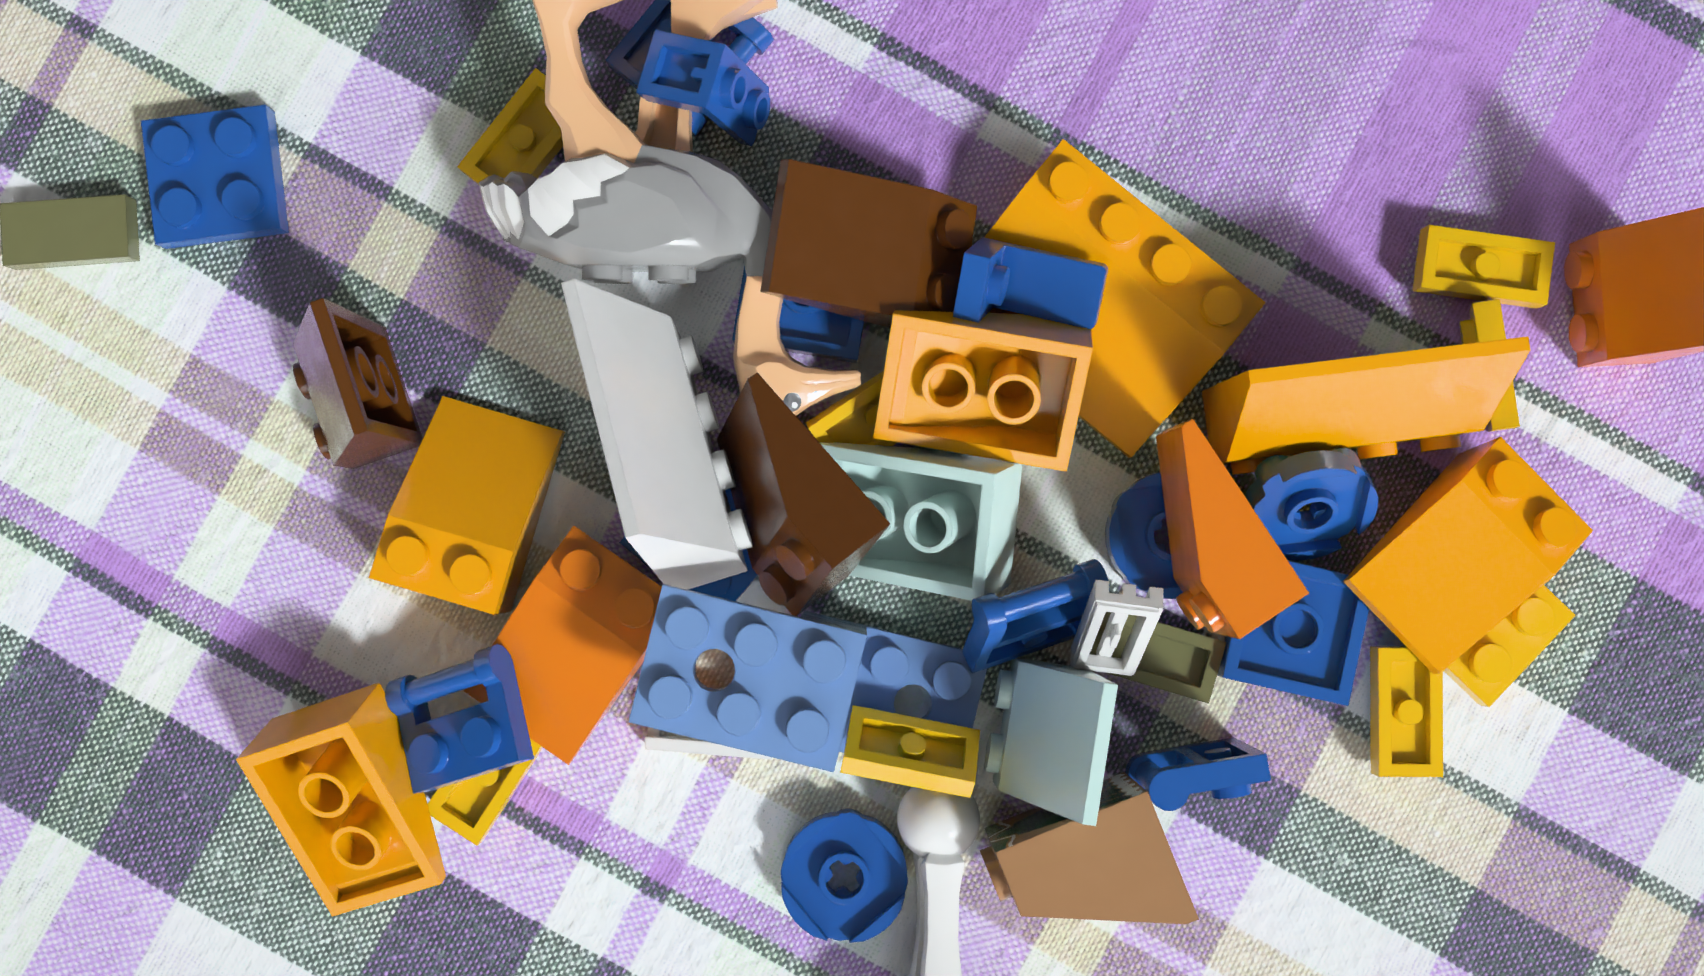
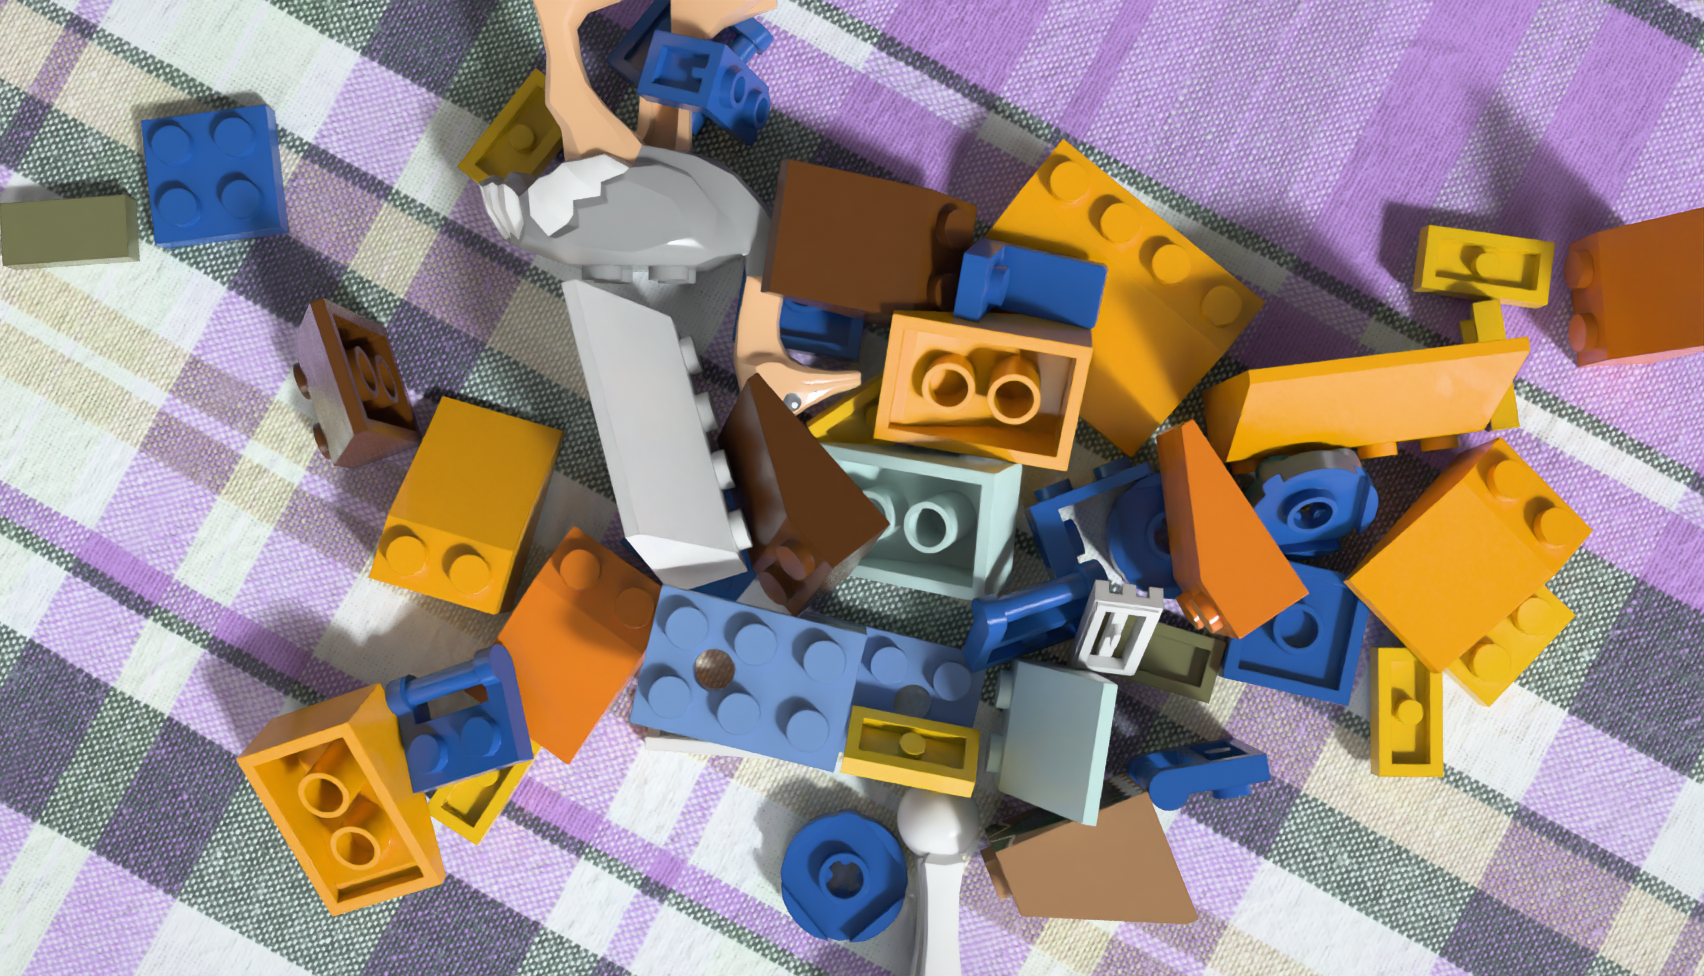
none -> blue bracket [1023,455,1154,580]

